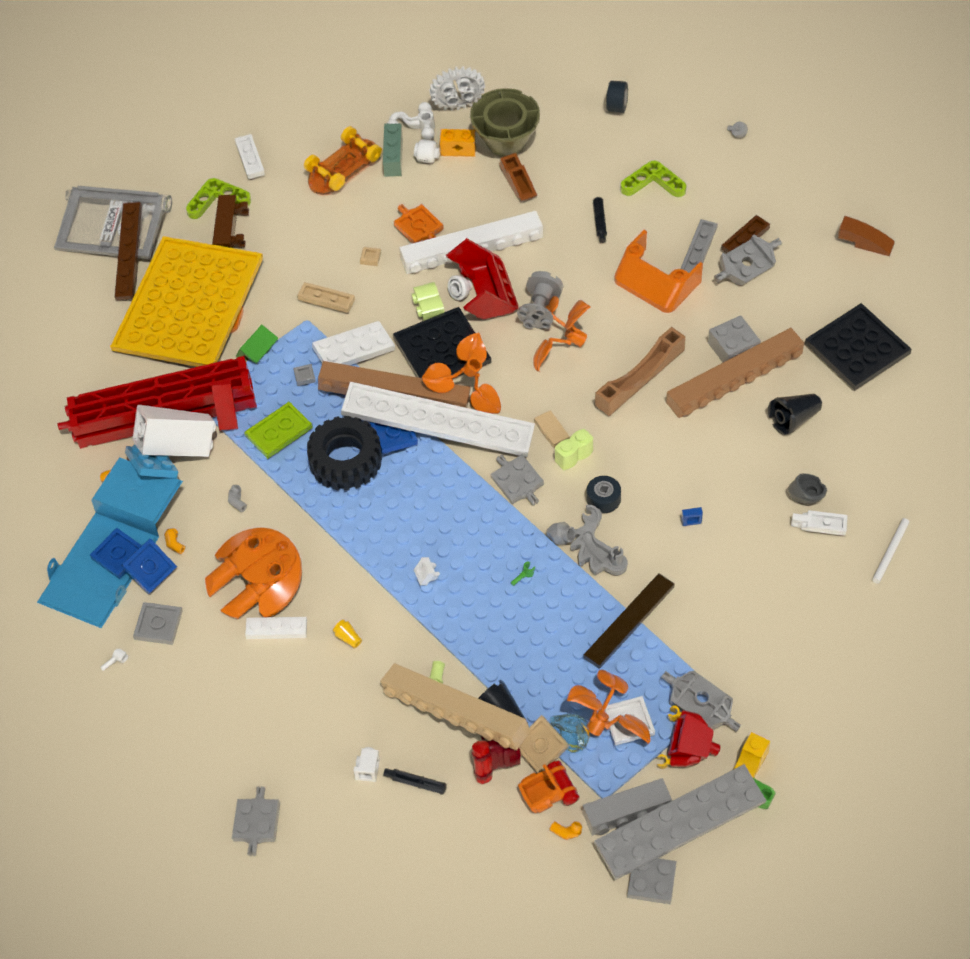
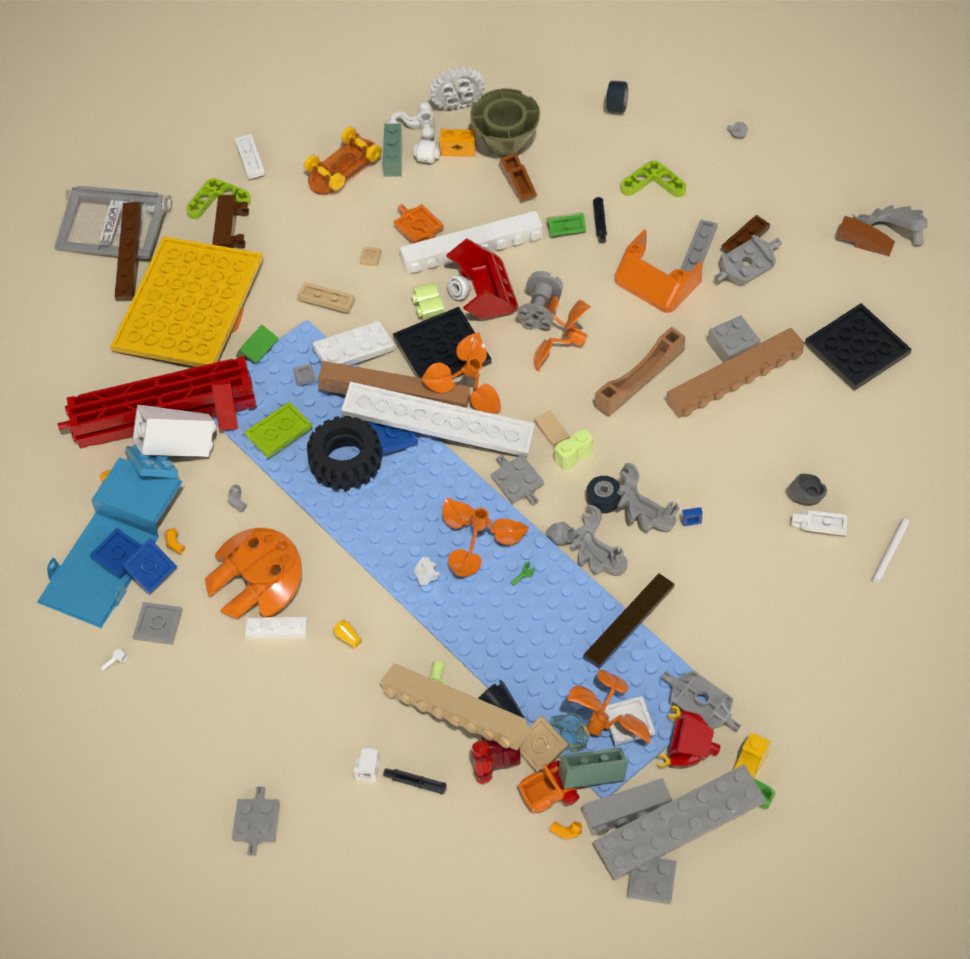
black cone [768,393,822,435] -> none
none -> orange plant [442,497,529,577]
none -> bright green panel [547,212,586,236]
none -> sand green brick [558,748,628,789]
none -> light grey animal [617,463,680,531]
none -> light grey animal [852,205,927,245]

